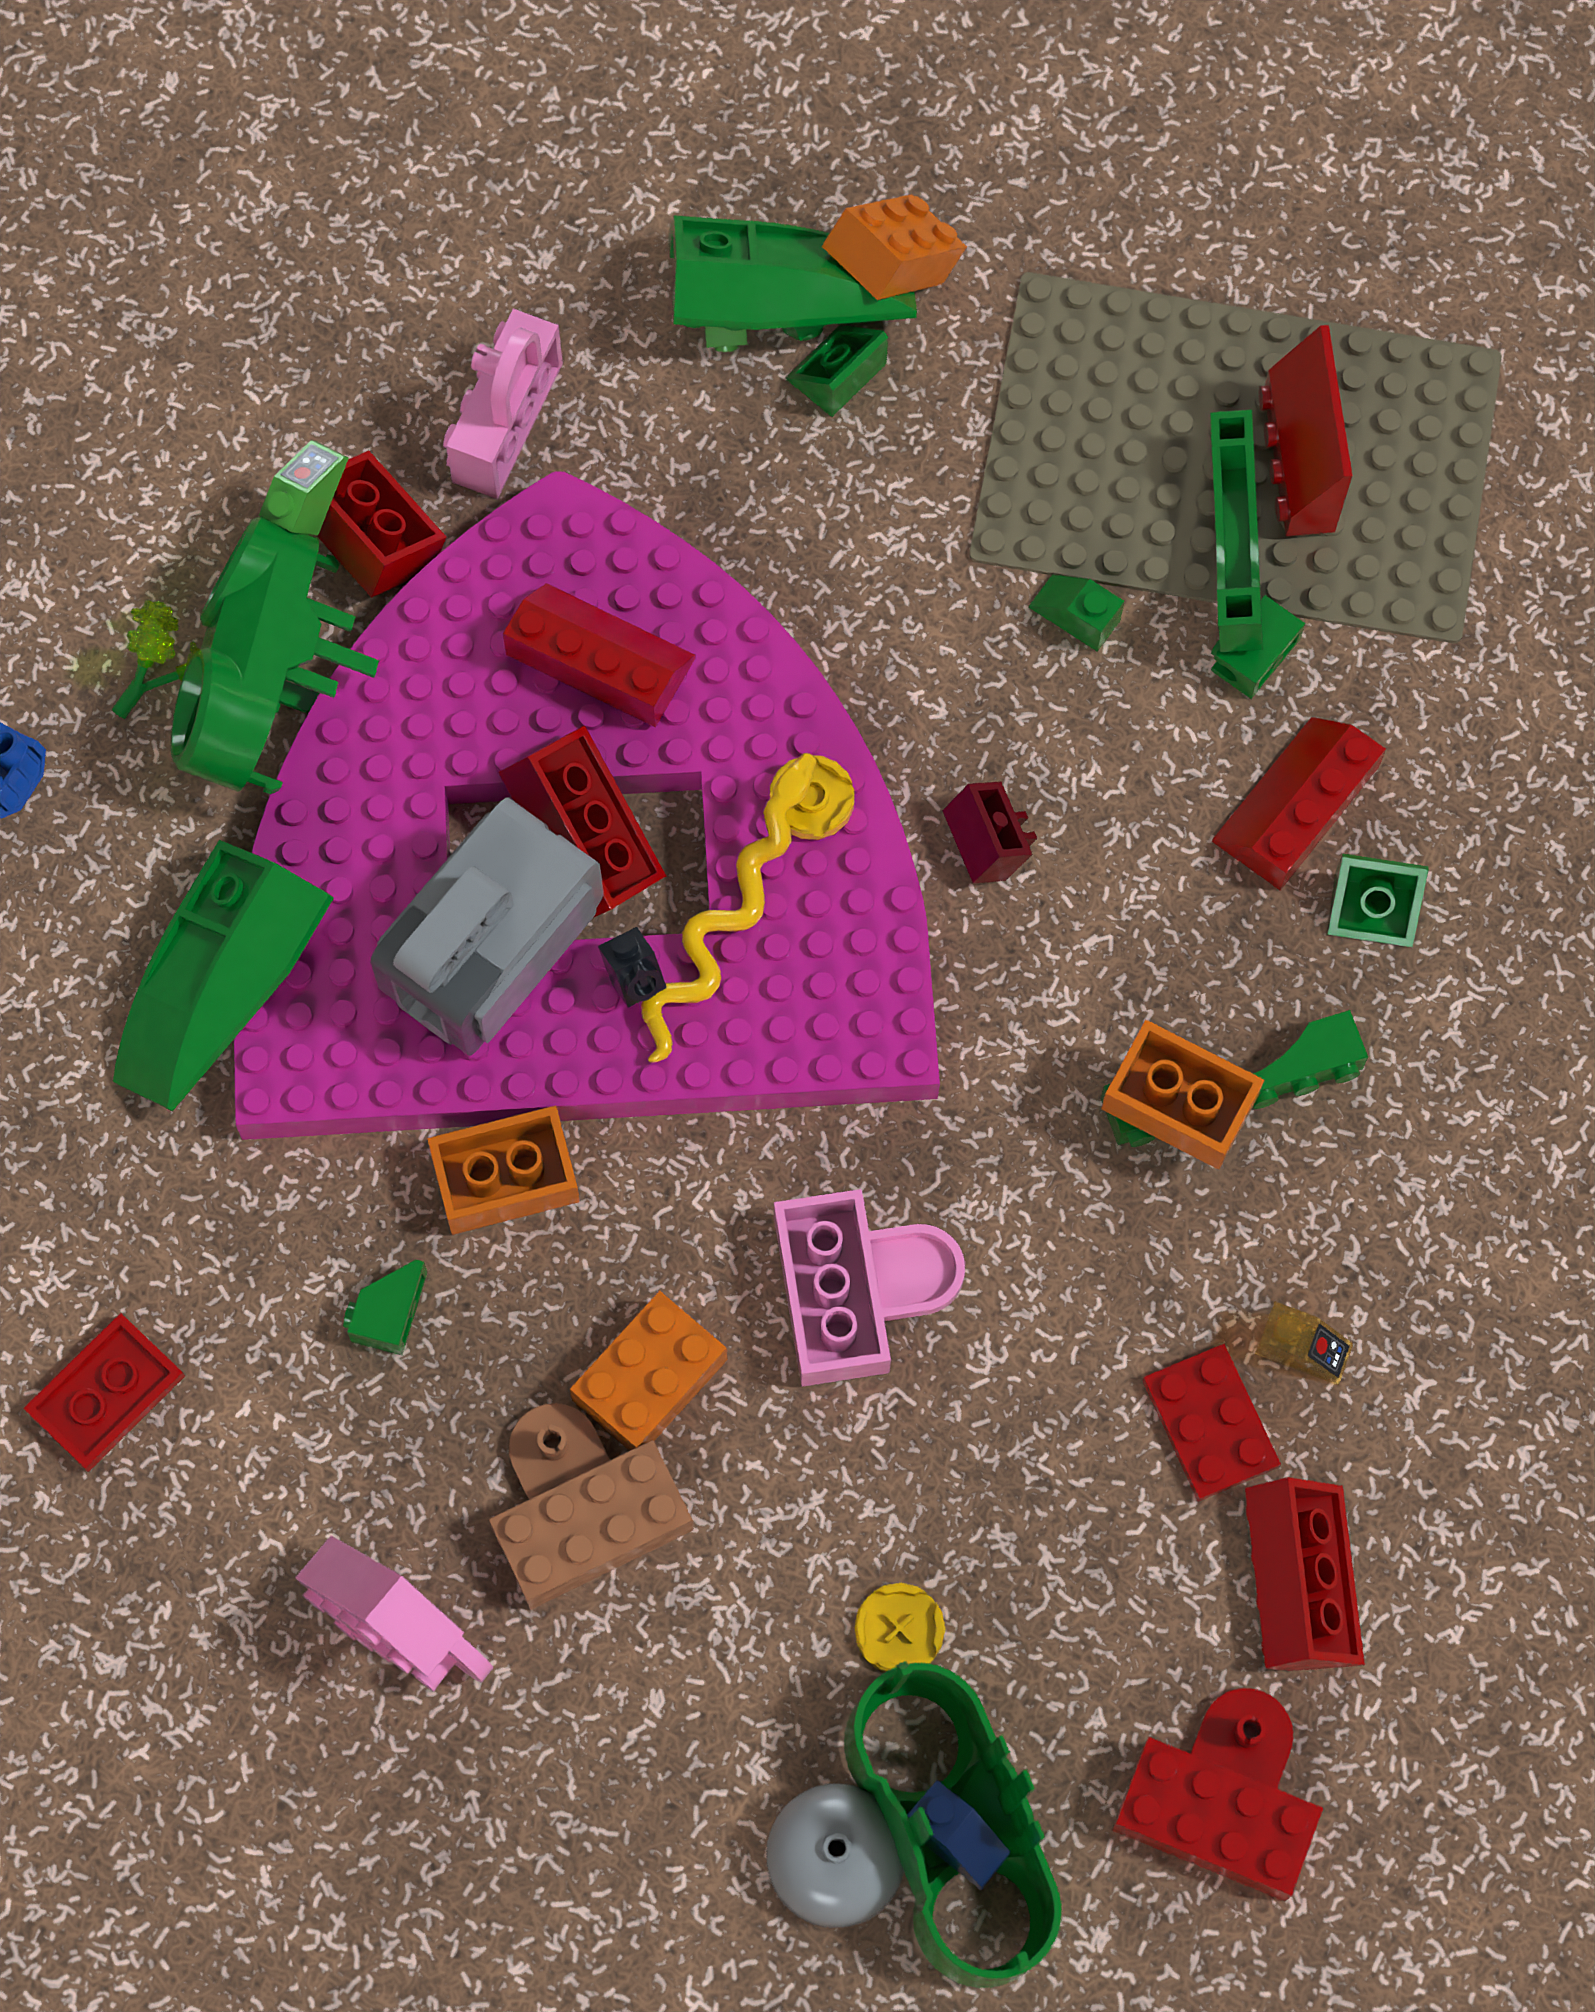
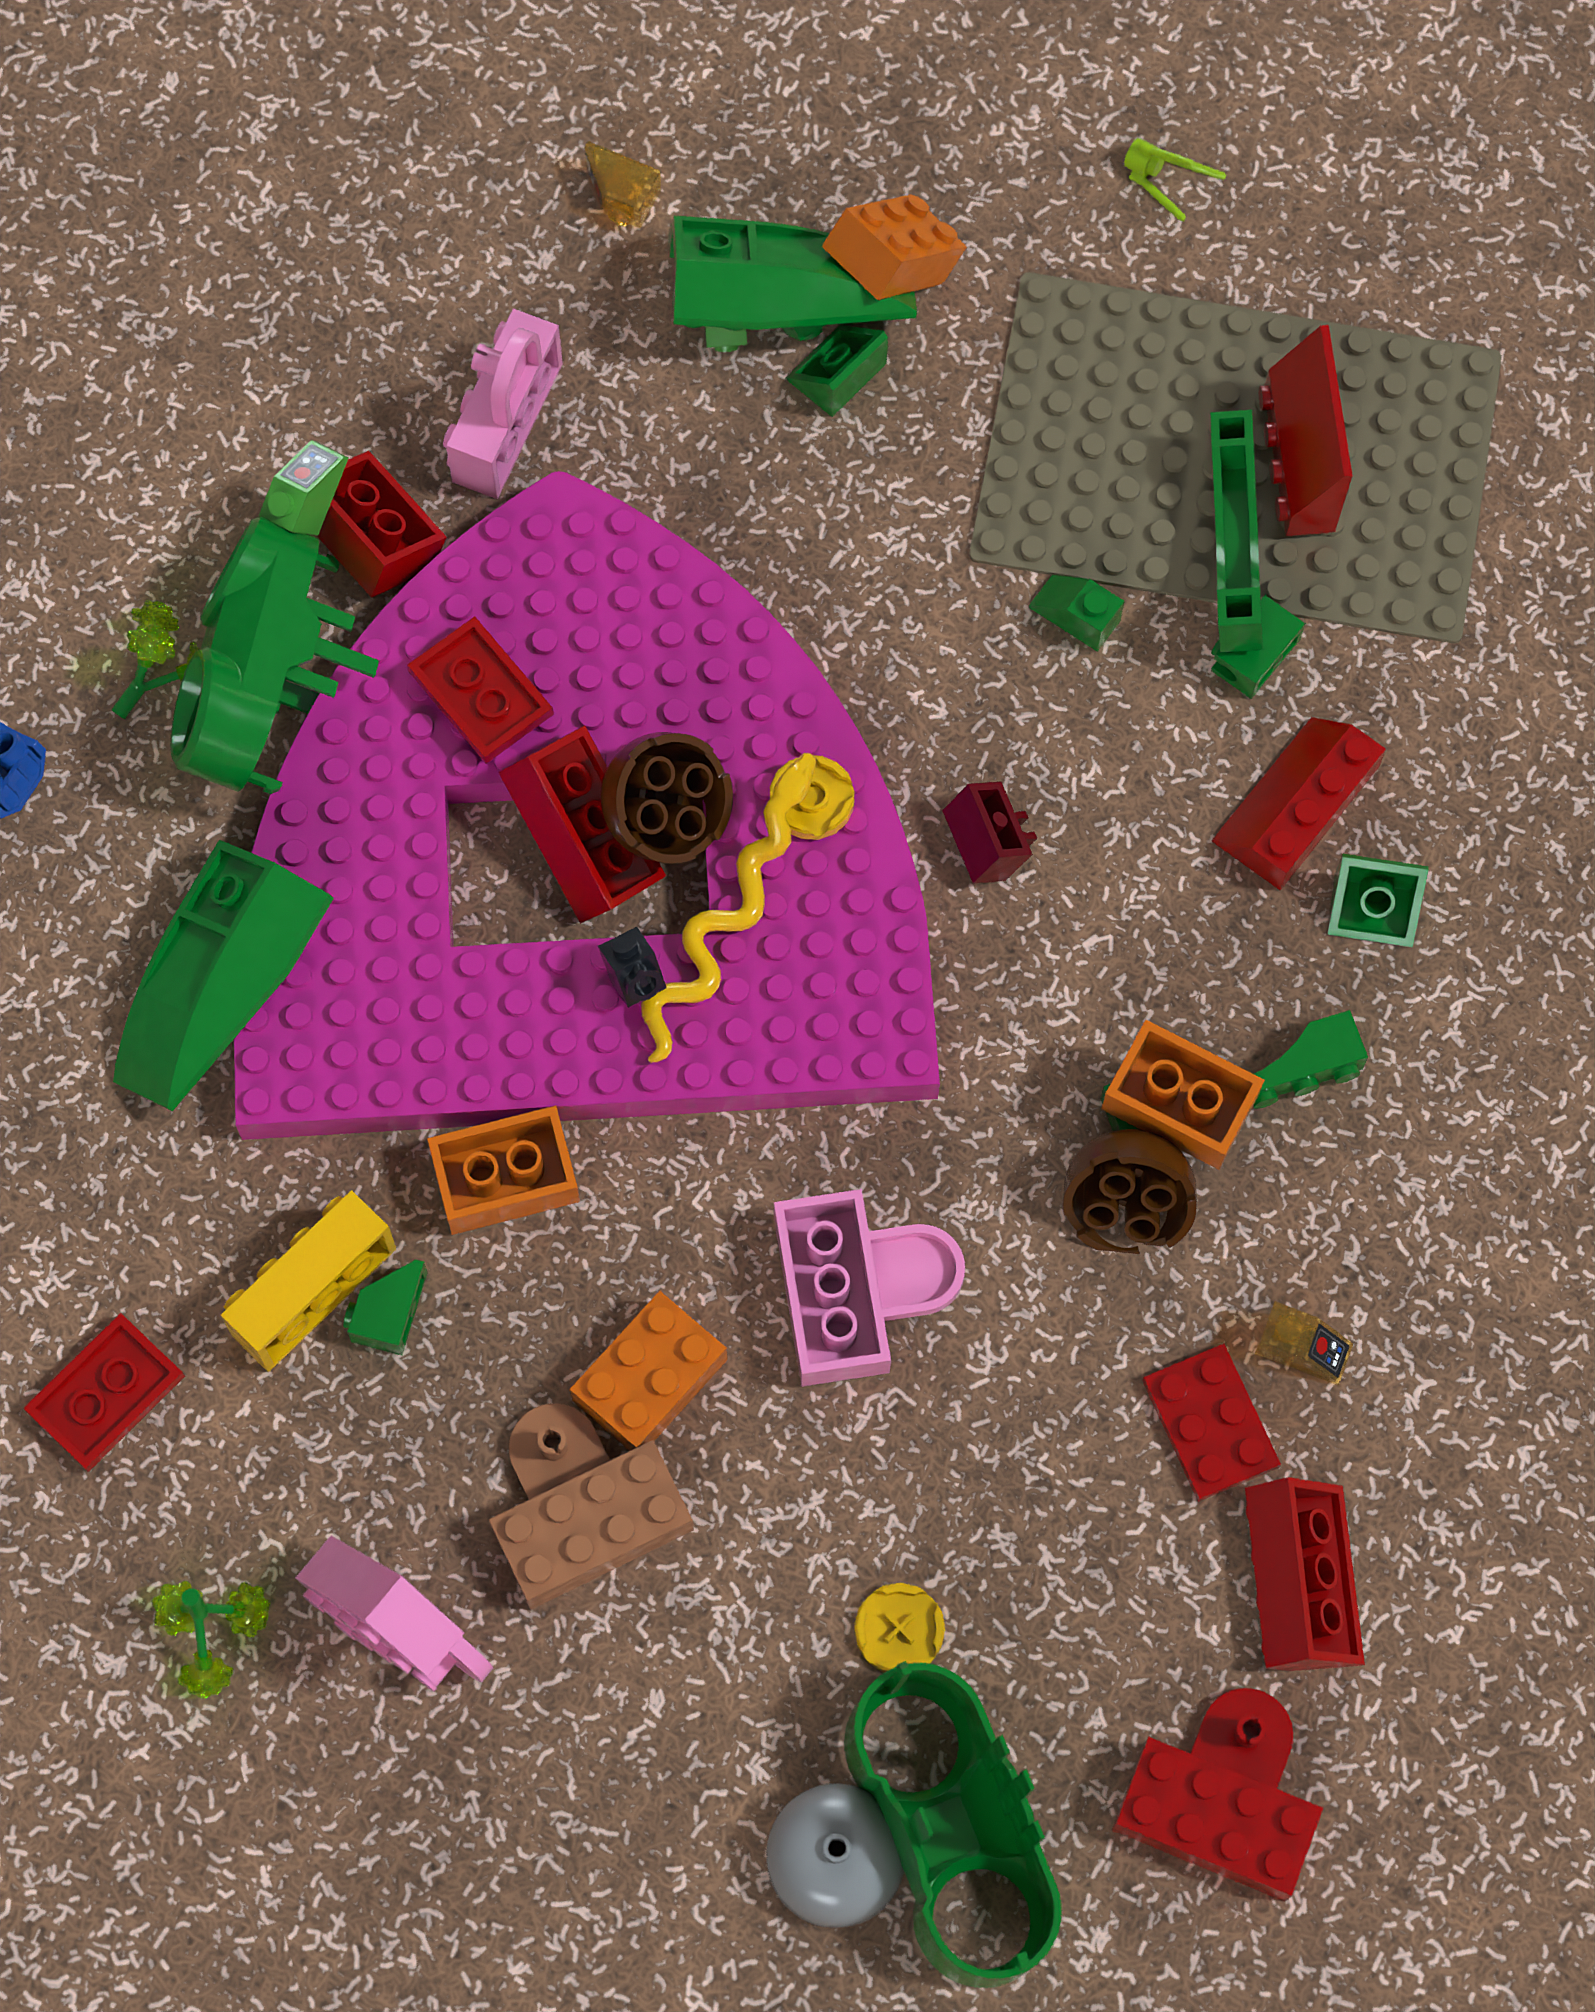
light grey piece [371,797,603,1056] -> none
red slope [503,583,696,728] -> none
dark blue slope [907,1780,1010,1890] -> none
none -> clear neon green plant [152,1581,270,1698]
none -> yellow brick [221,1190,397,1373]
none -> red plate [407,616,554,764]
none -> clear yellow slope [584,141,661,228]
none -> reddish brown cylinder [601,732,733,864]
none -> reddish brown cylinder [1063,1129,1197,1254]
none -> lime plant [1124,137,1226,221]

